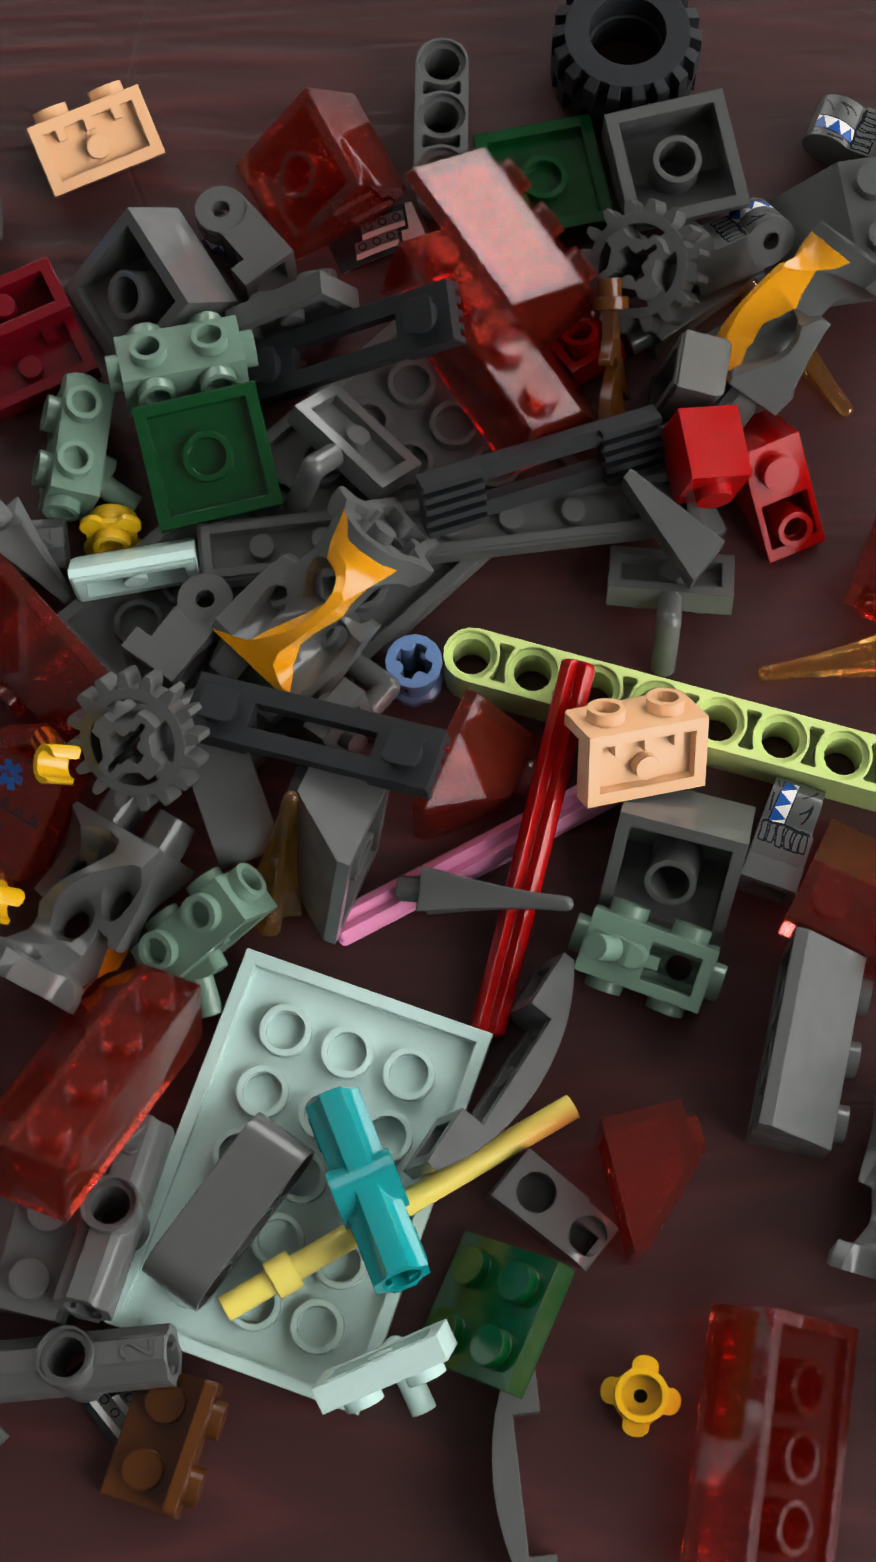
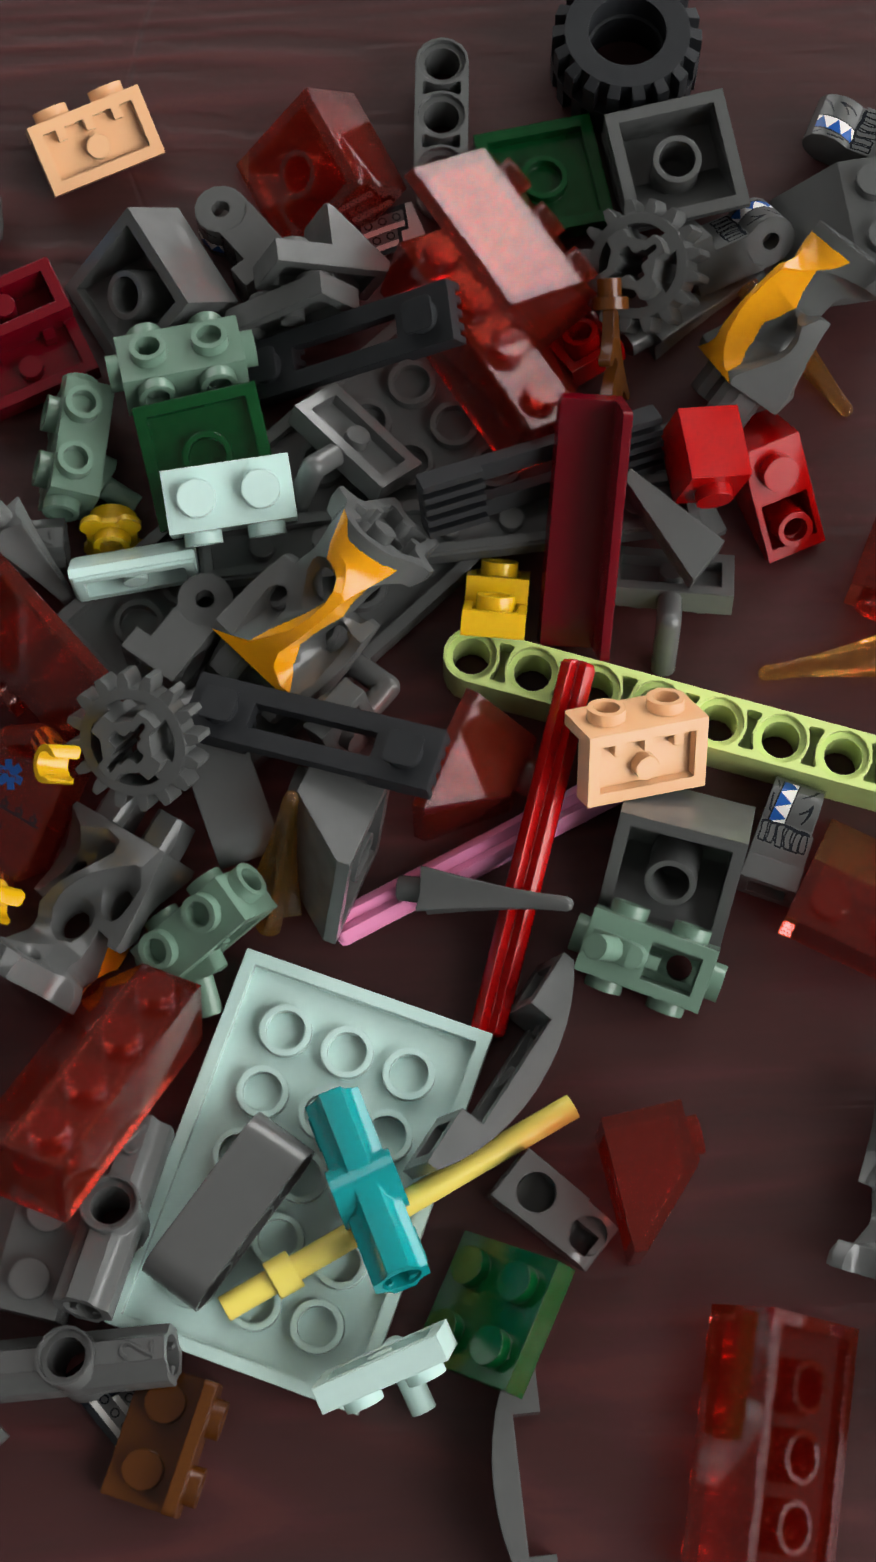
medium blue bush [385,634,443,707] -> none
yellow plate [600,1355,681,1438] -> none
dark grey slope [647,329,731,426] -> none
dark grey slope [745,926,873,1160] -> none
none -> light aqua brick [159,452,298,548]
none -> dark grey slope [253,203,391,301]
none -> yellow slope [460,558,531,640]
none -> dark red panel [537,392,633,662]

